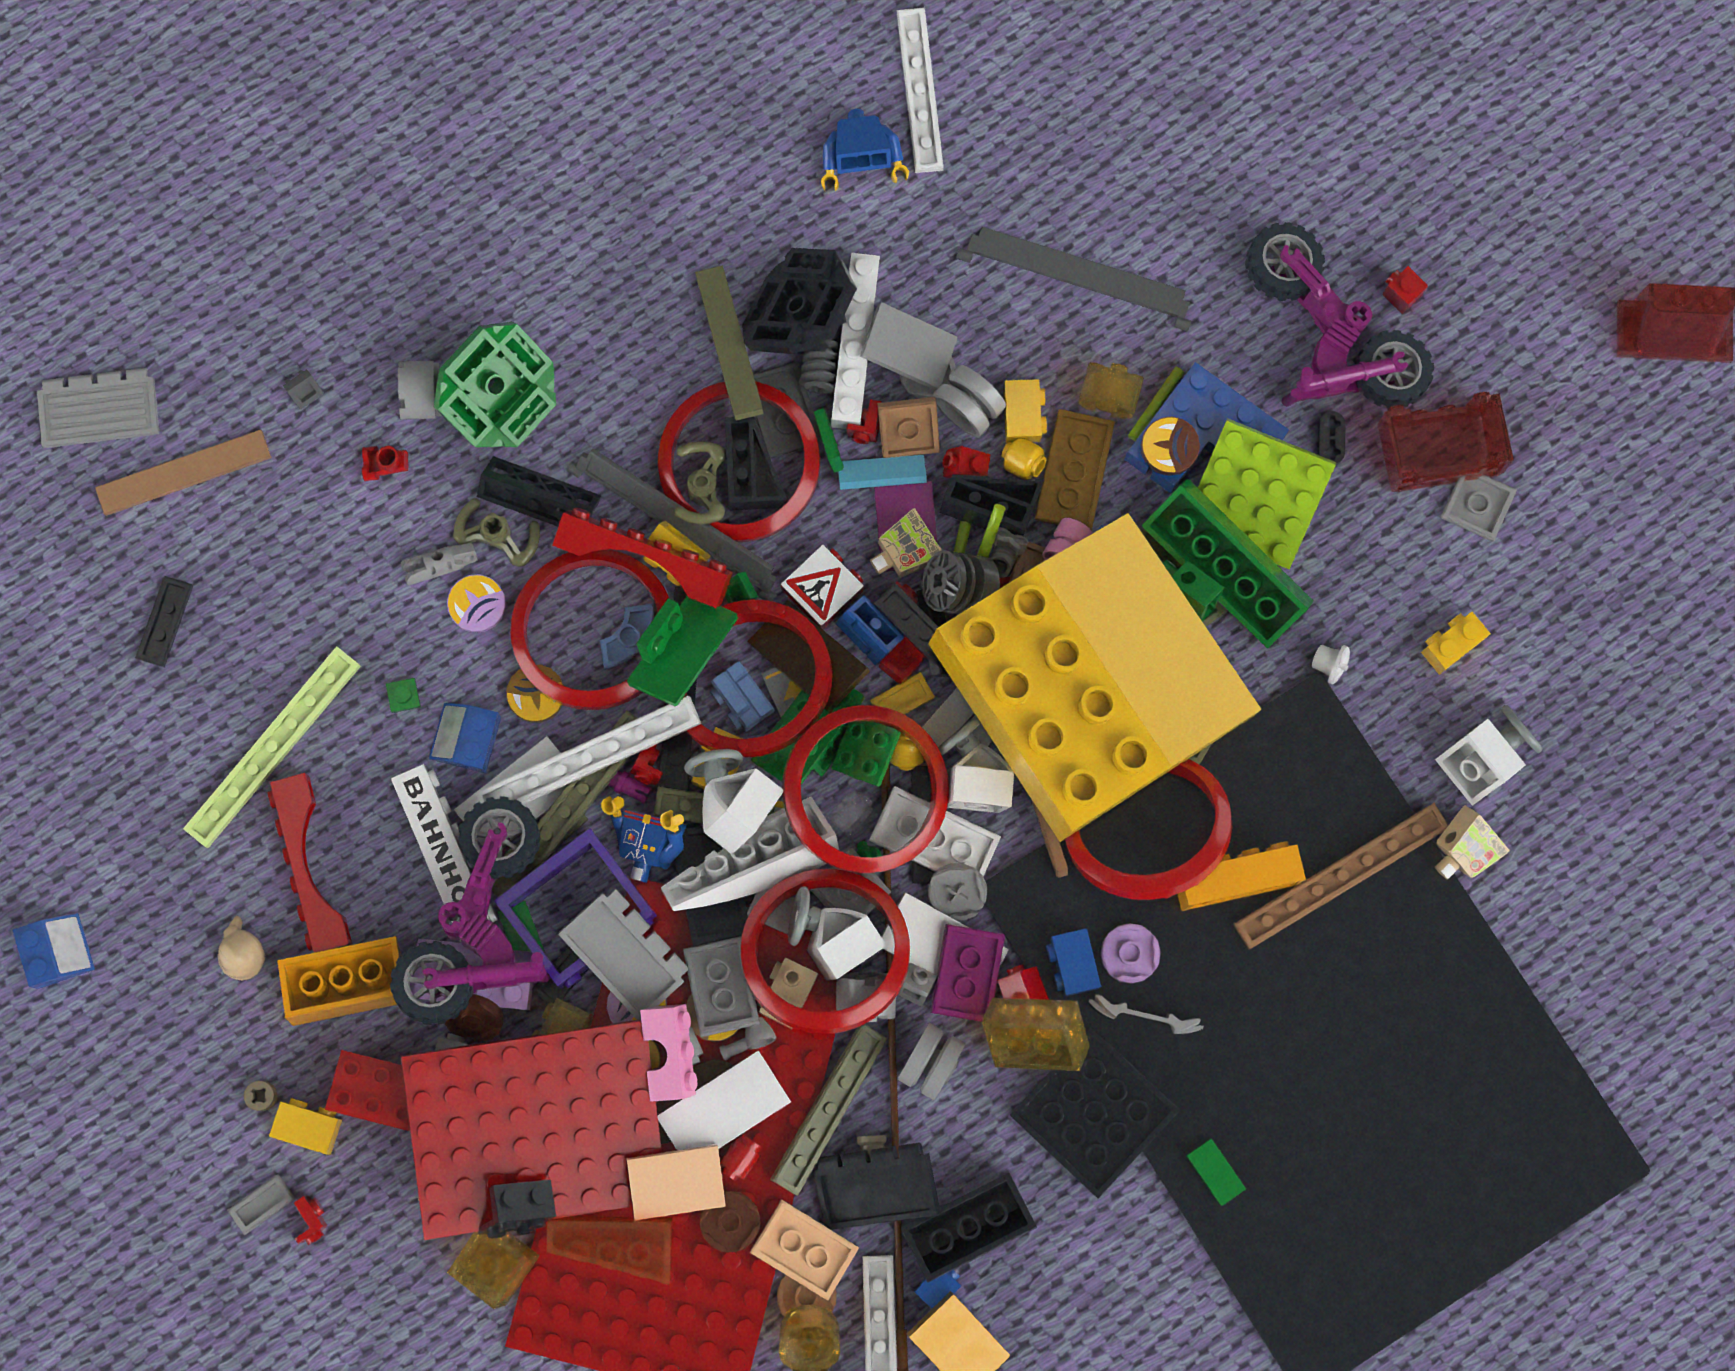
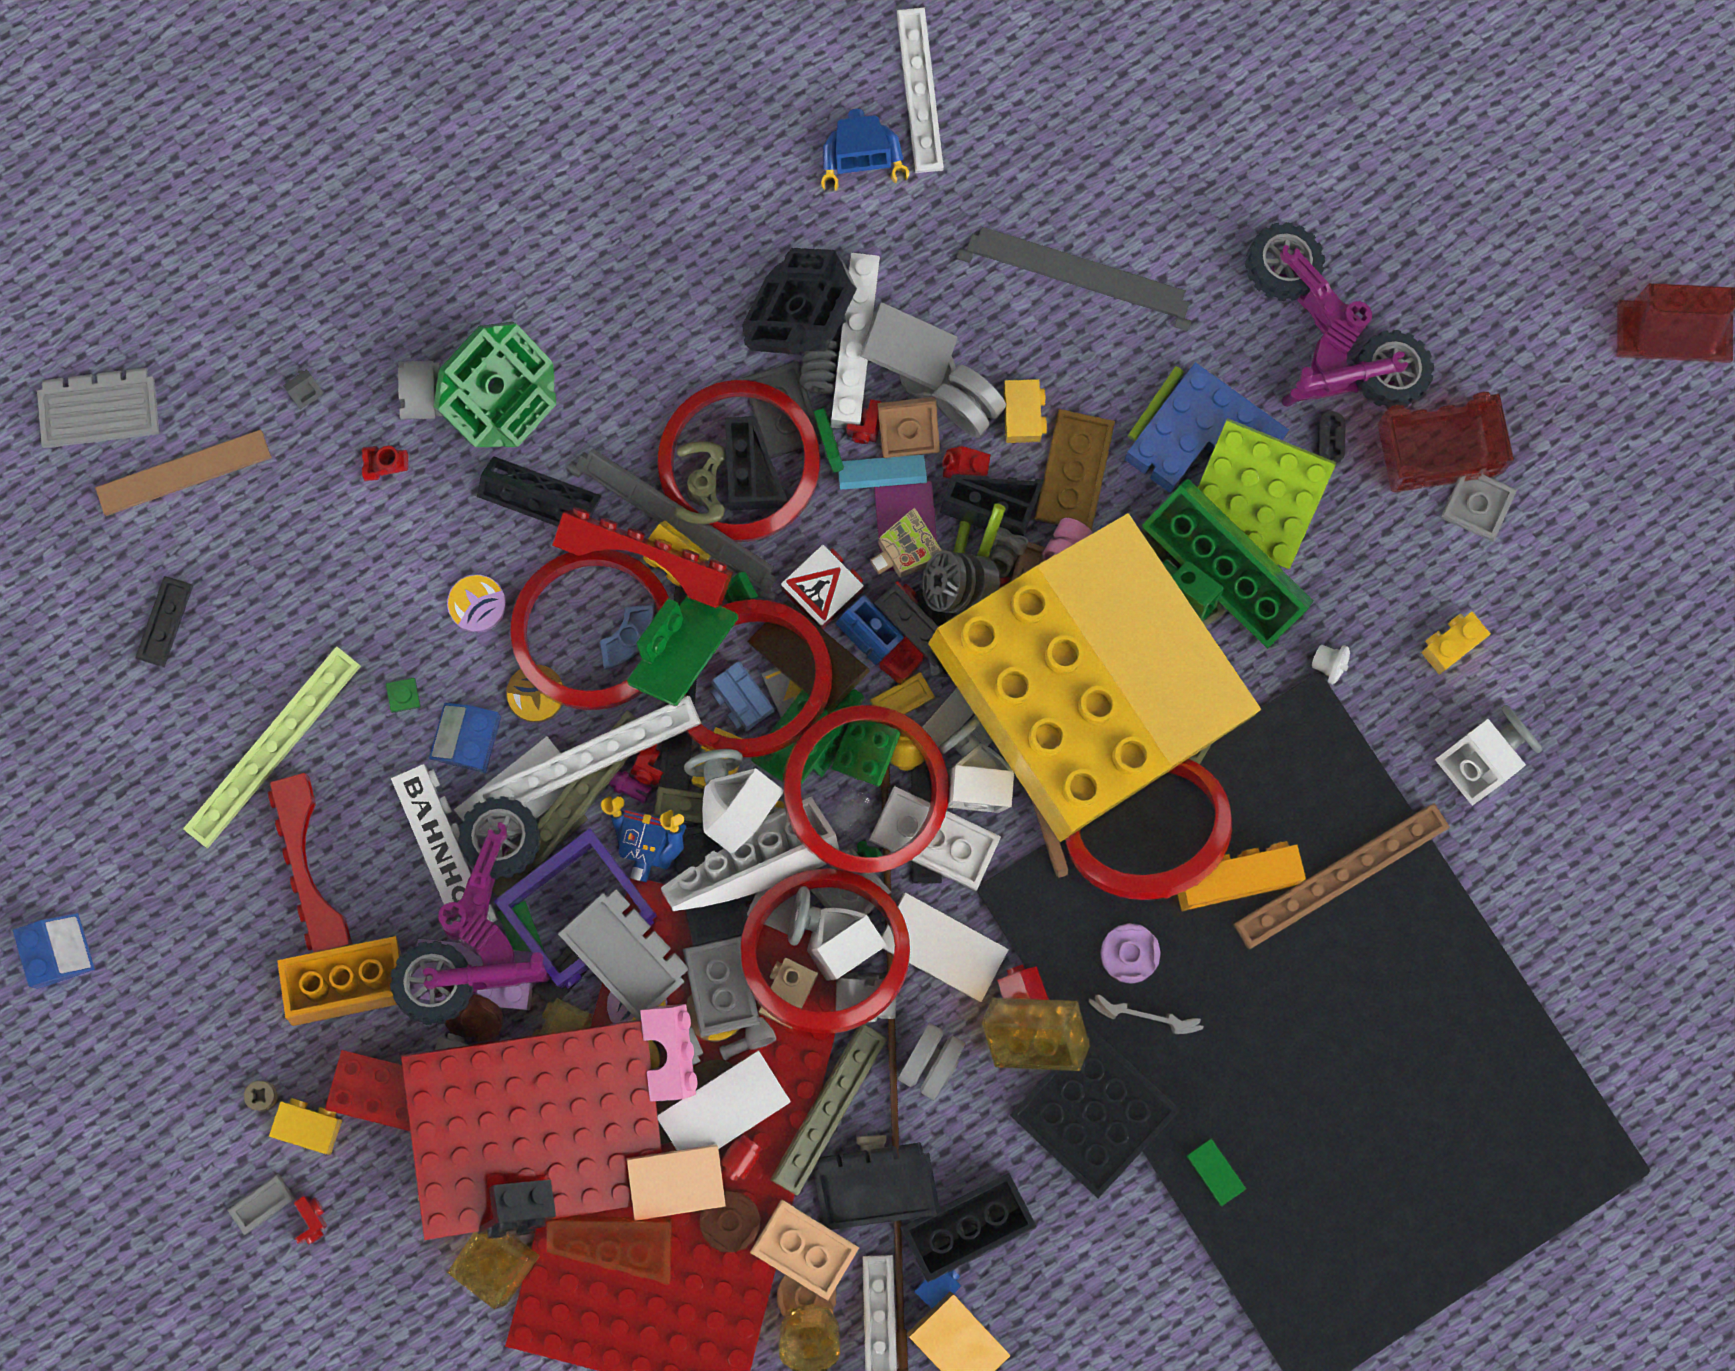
tan hat [218,916,265,981] -> none
light grey hinge [401,543,478,585] -> none
olive piece [453,498,540,567] -> none
olive tile [695,265,764,421] -> none
light grey bracket [898,963,937,1007] -> none
light grey tile [928,863,987,921] -> none
magenta tile [930,924,1005,1023] -> none
yellow head [1001,438,1046,480] -> none
blue brick [1046,928,1101,997] -> none
clear yellow brick [1078,362,1144,419] -> none
tile [1141,417,1200,476] -> none
red brick [1382,266,1428,314] -> none
torso [1435,805,1510,880] -> none

